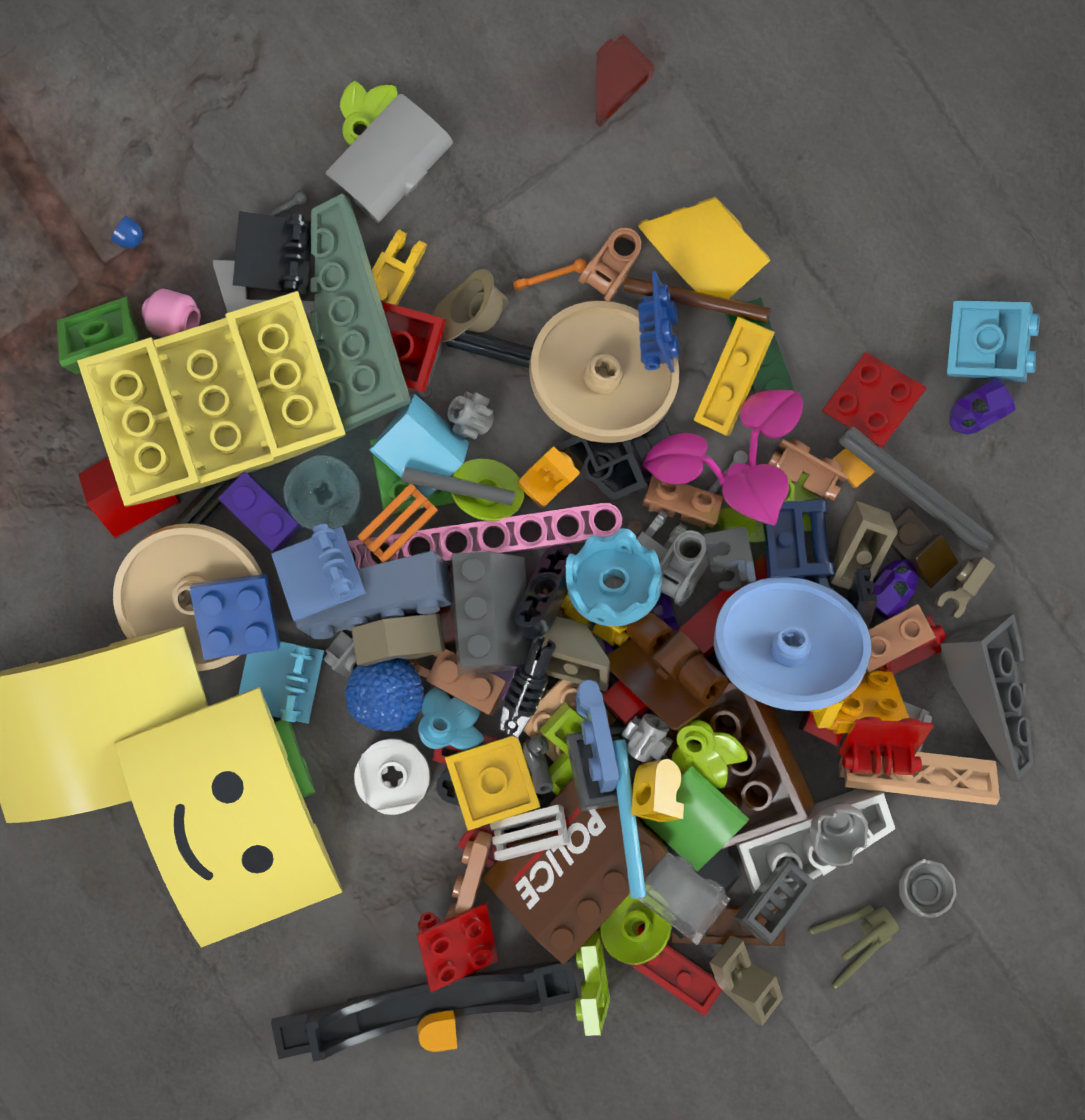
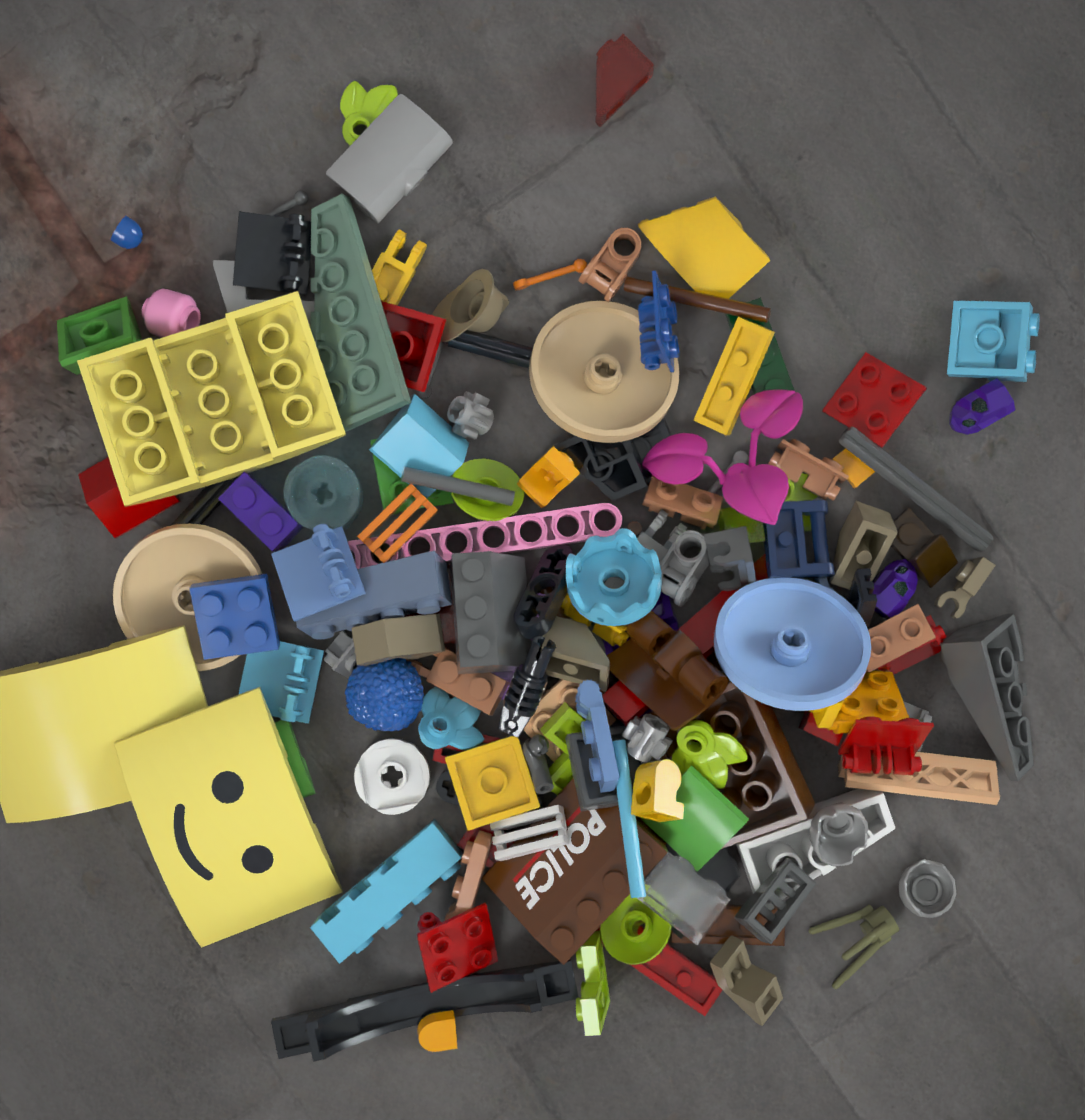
none -> medium azure wedge [310,819,463,964]

